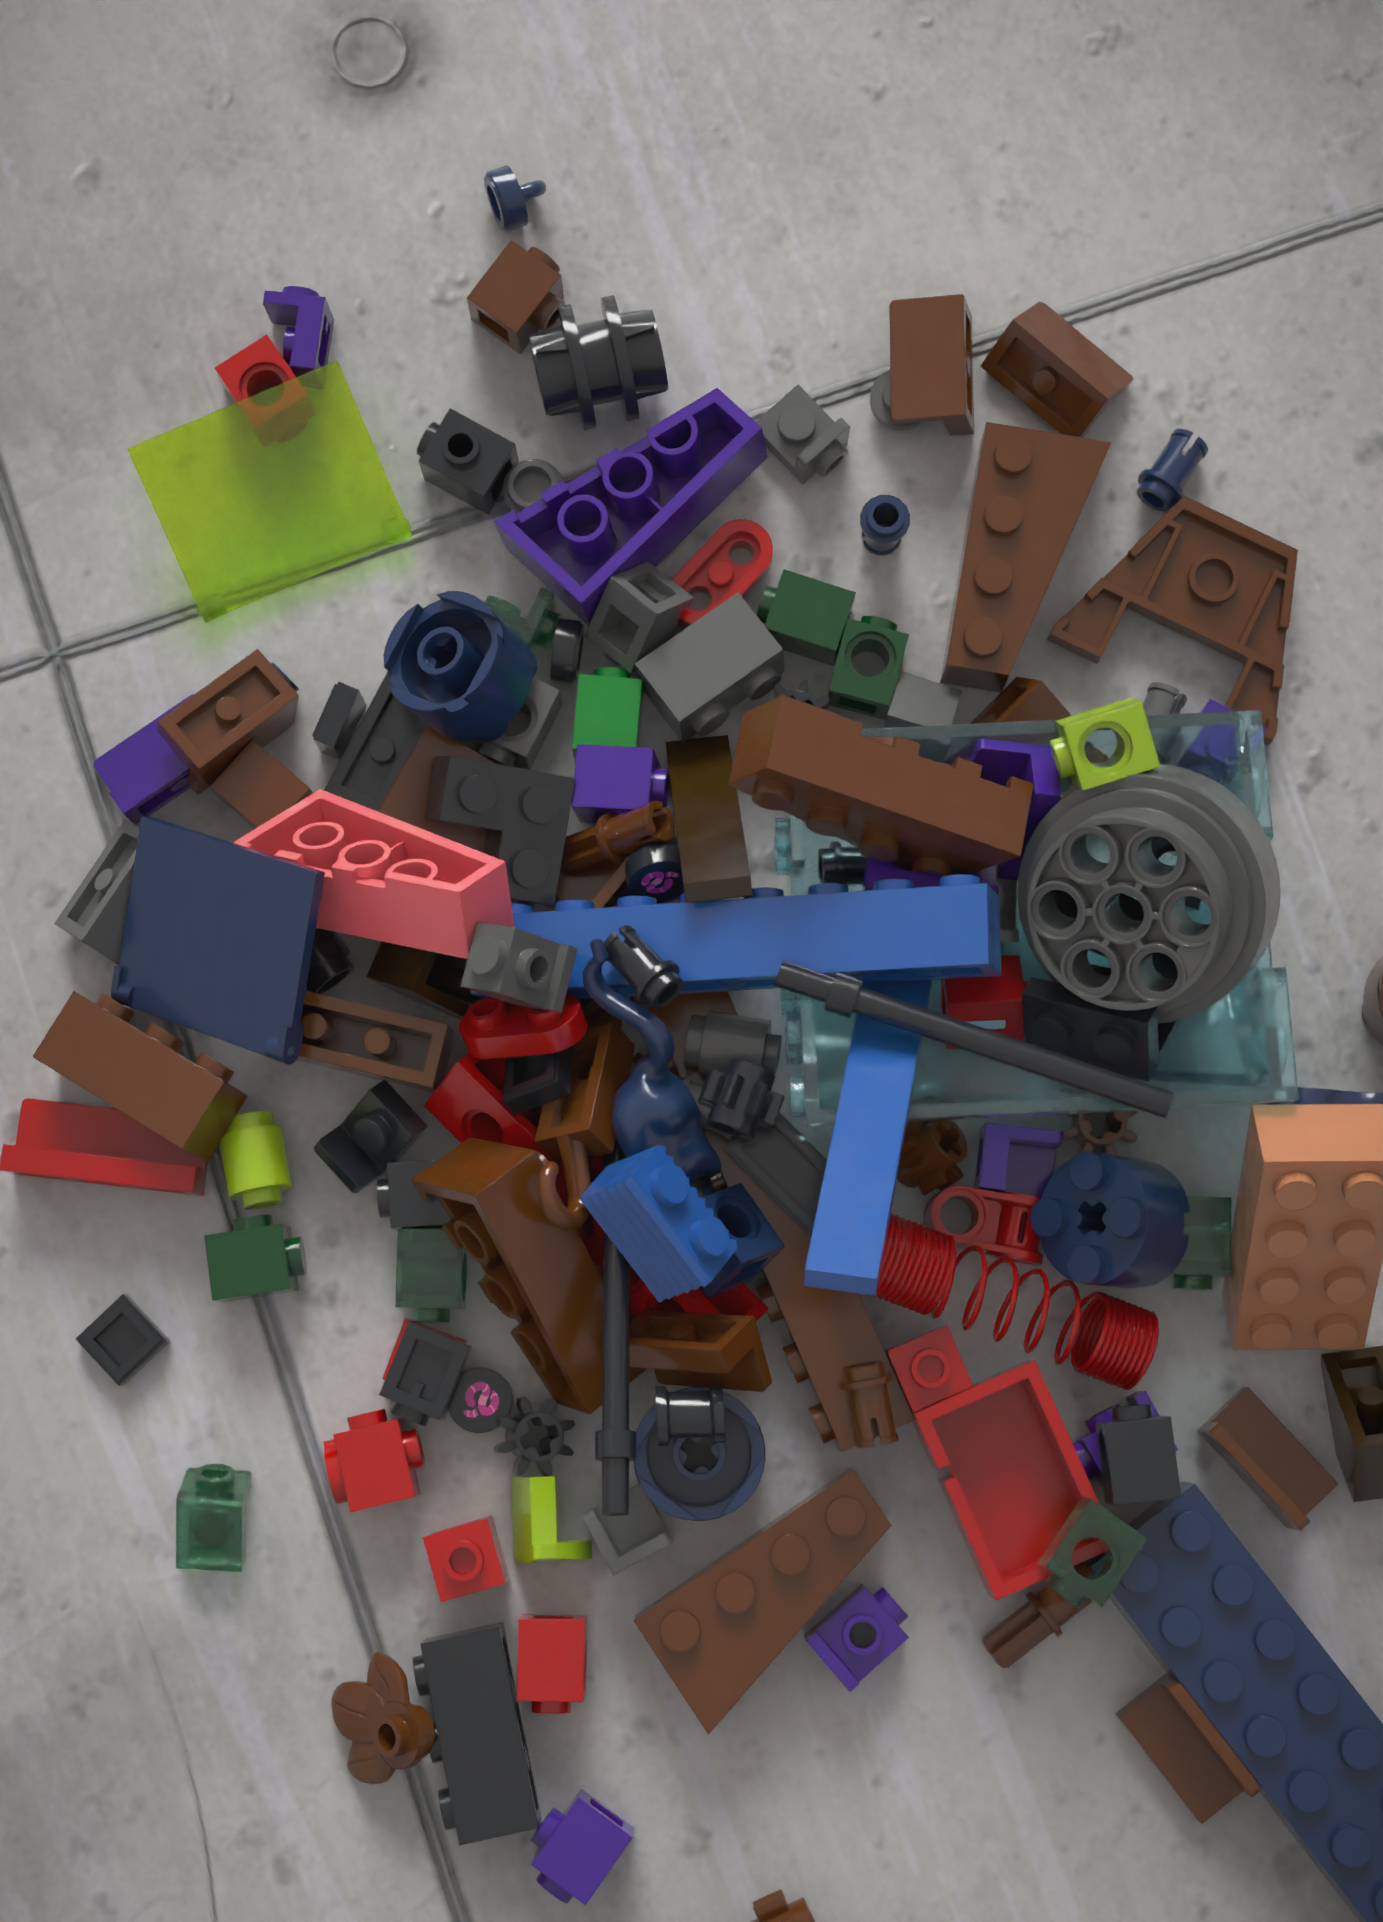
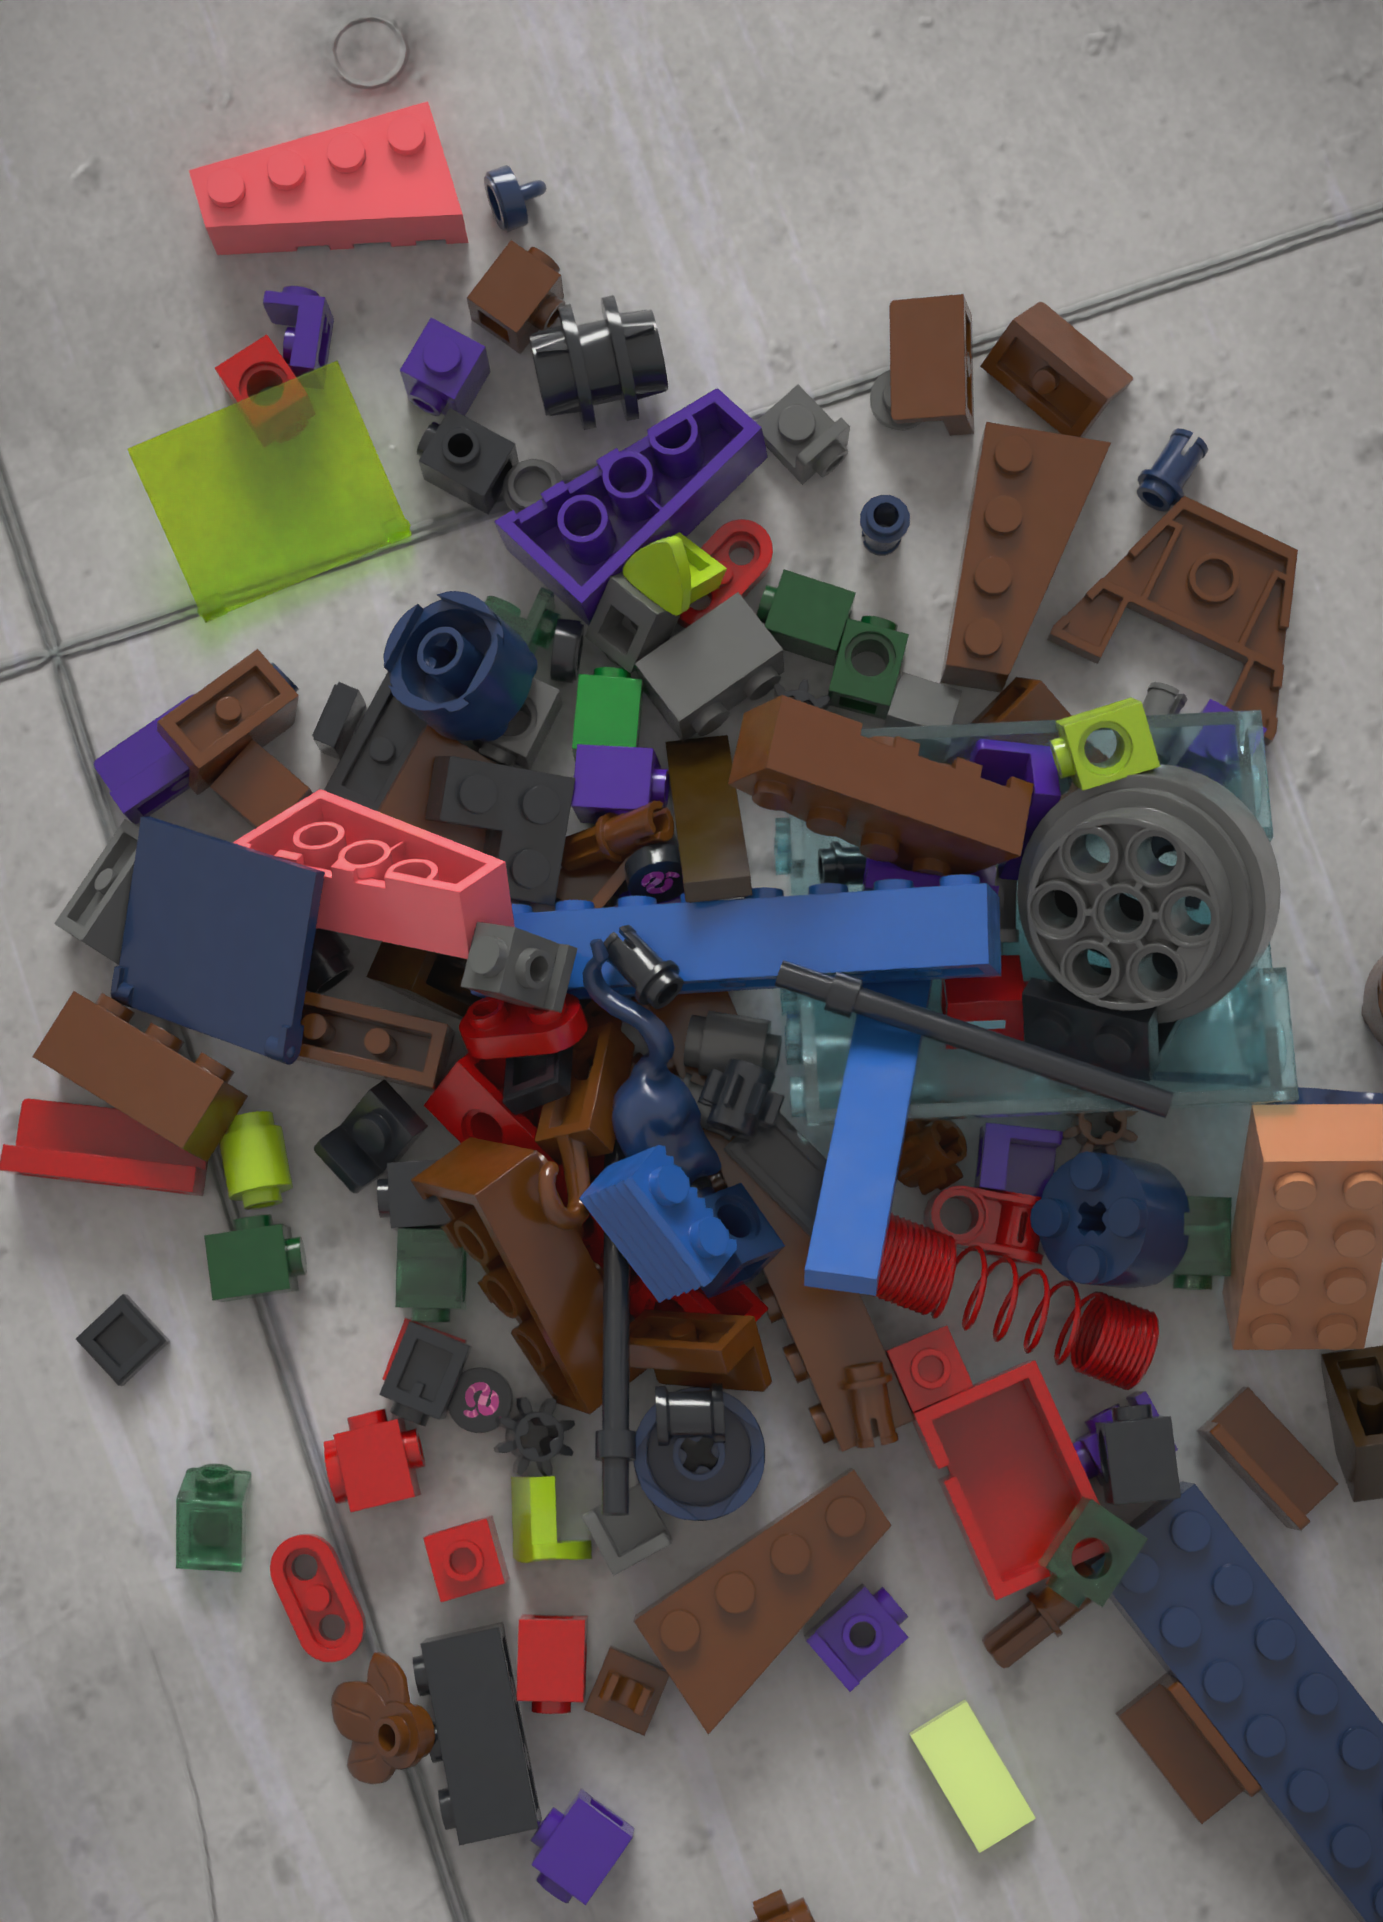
none -> coral wedge [189,101,469,255]
none -> red plate [270,1534,366,1662]
none -> dark purple brick [400,318,491,416]
none -> reddish brown tile [584,1646,669,1736]
none -> lime tile [623,532,727,616]
none -> yellowish green tile [909,1699,1036,1853]

